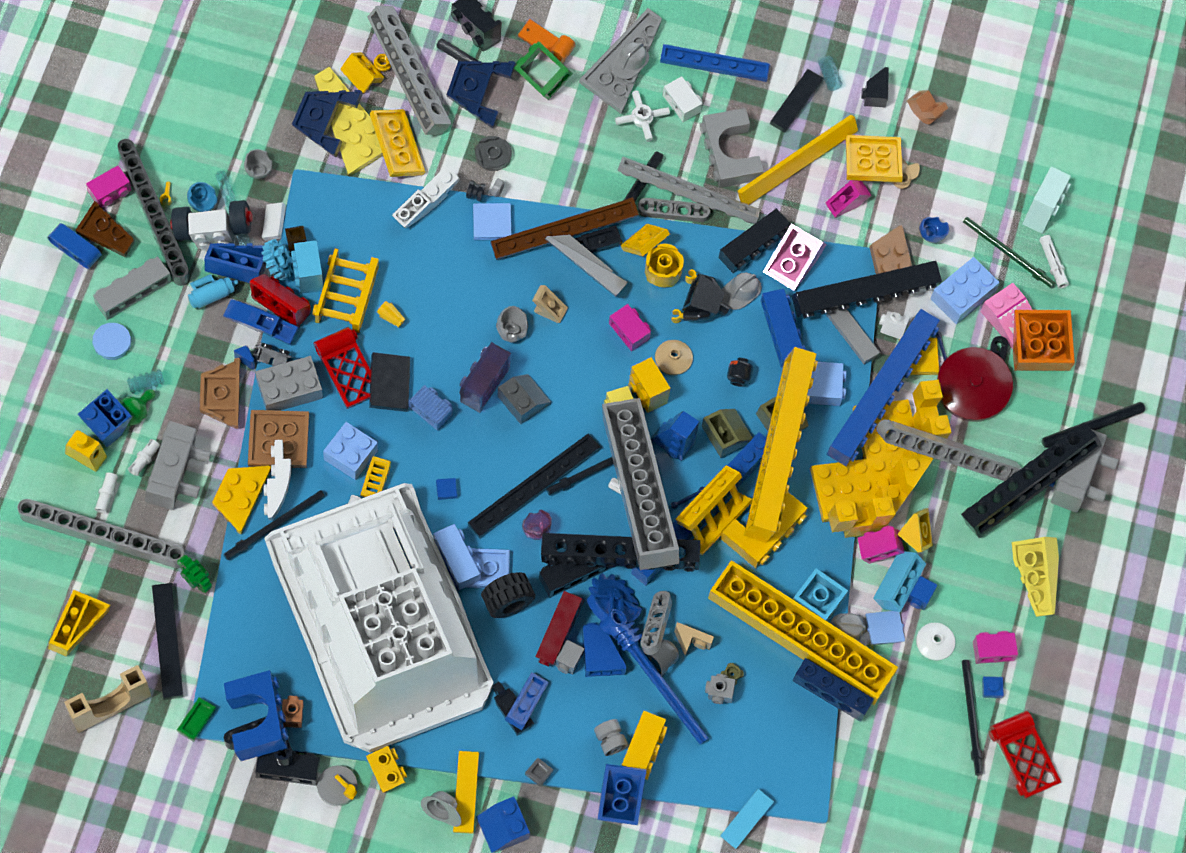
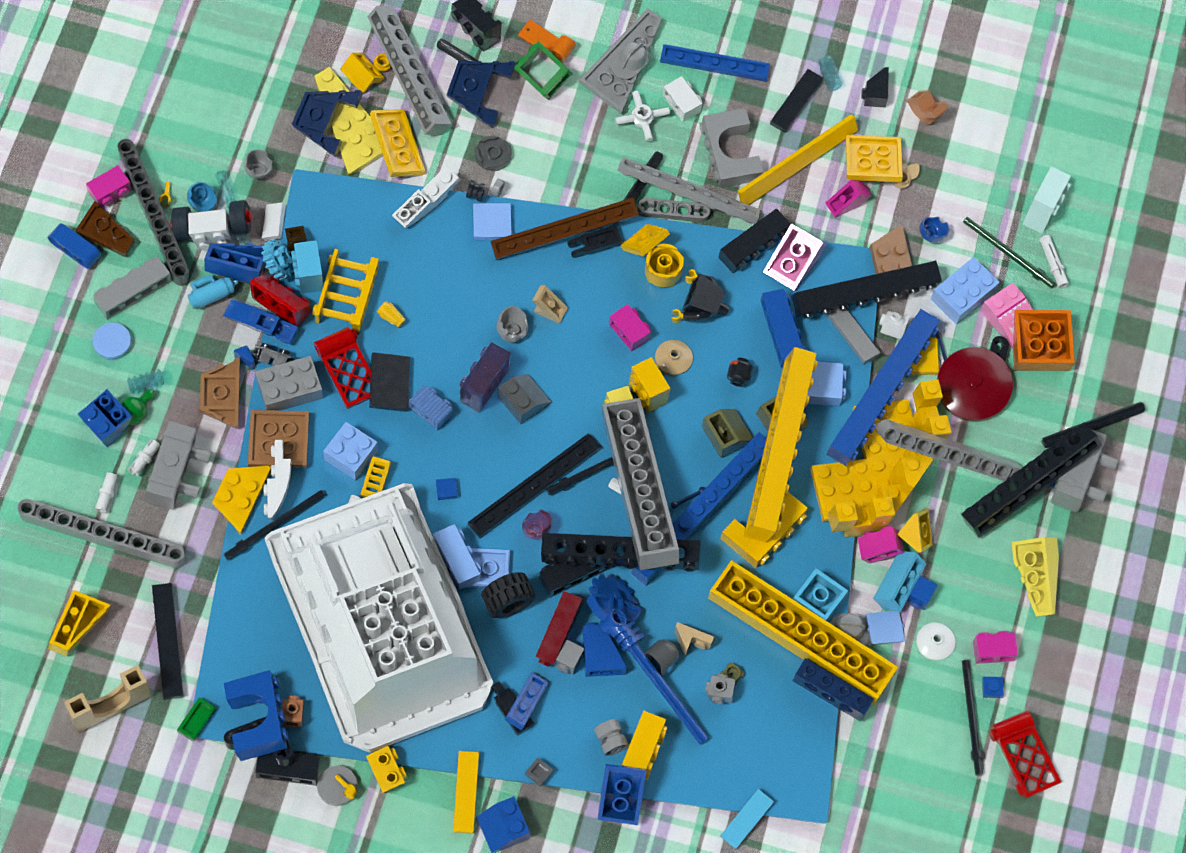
yellow torso [65,430,107,472] -> none
green gear [177,555,212,593] -> none
light grey piece [421,791,461,827] -> none
light grey wedge [545,235,628,297] -> none
light grey beam [641,591,672,655] -> none
blue wedge [651,411,699,461] -> none
yellow fence [676,465,752,555] -> none
light grey piece [722,272,762,310] -> none

